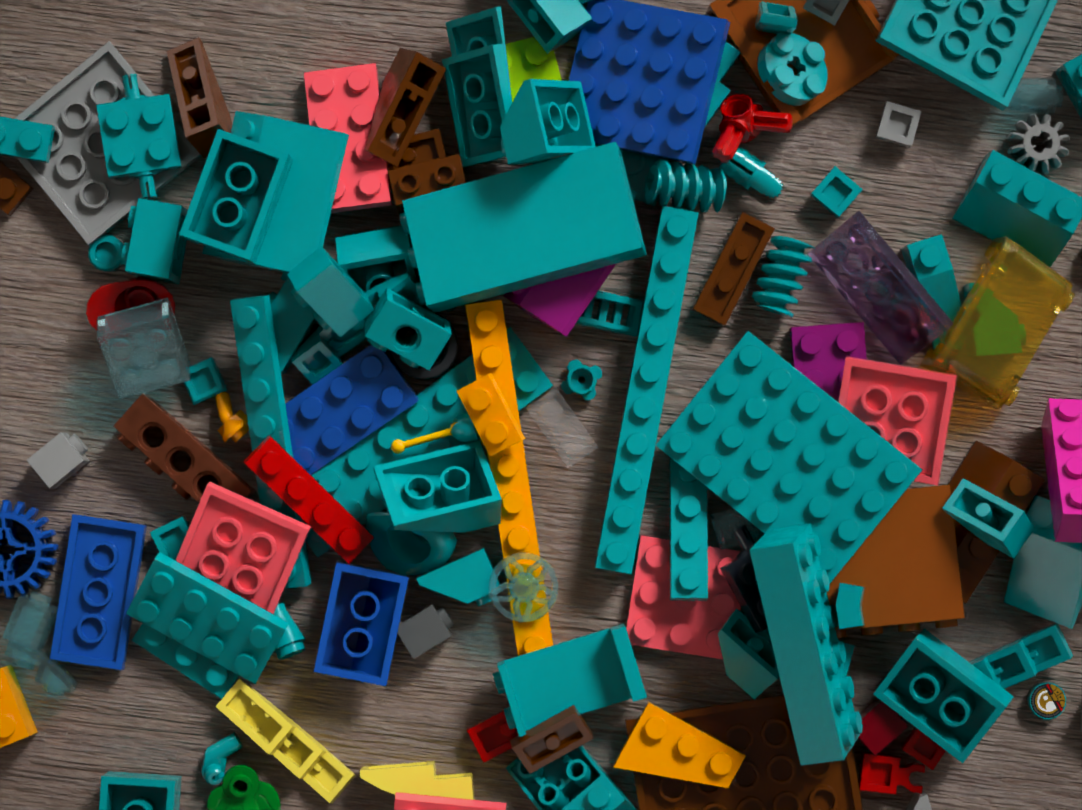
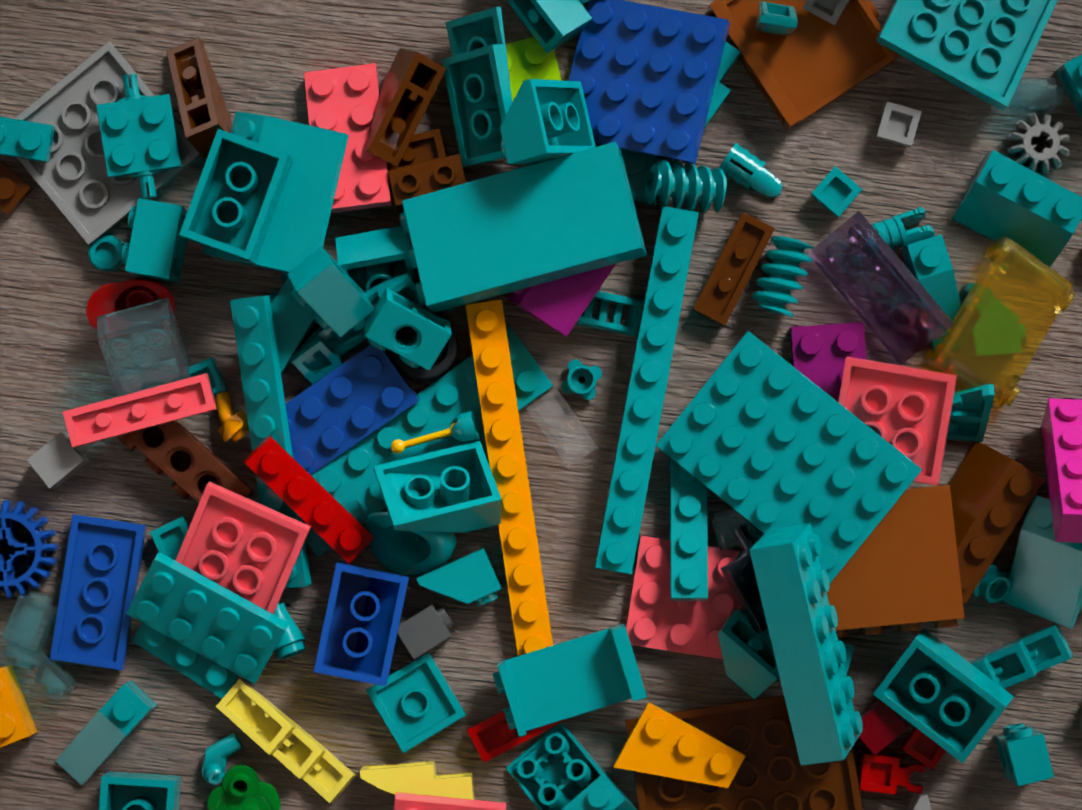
light orange plate [457,373,525,457] -> none
clear light blue wheel [489,552,558,622] -> none
reddish brown plate [510,705,594,774] -> none
red axle [712,94,793,163] -> none
teal plate [757,32,828,106] -> none
teal piece [836,583,865,629] -> none
teal slope [942,478,1035,559] -> none
tile [1027,682,1066,719] -> none
none -> teal slope [56,680,157,786]
none -> coral plate [63,373,217,448]
none -> teal plate [366,652,466,753]
none -> teal hinge [862,207,935,258]
none -> teal wing [946,384,995,442]
none -> teal plate [973,564,1011,603]
none -> teal brick [994,723,1054,786]

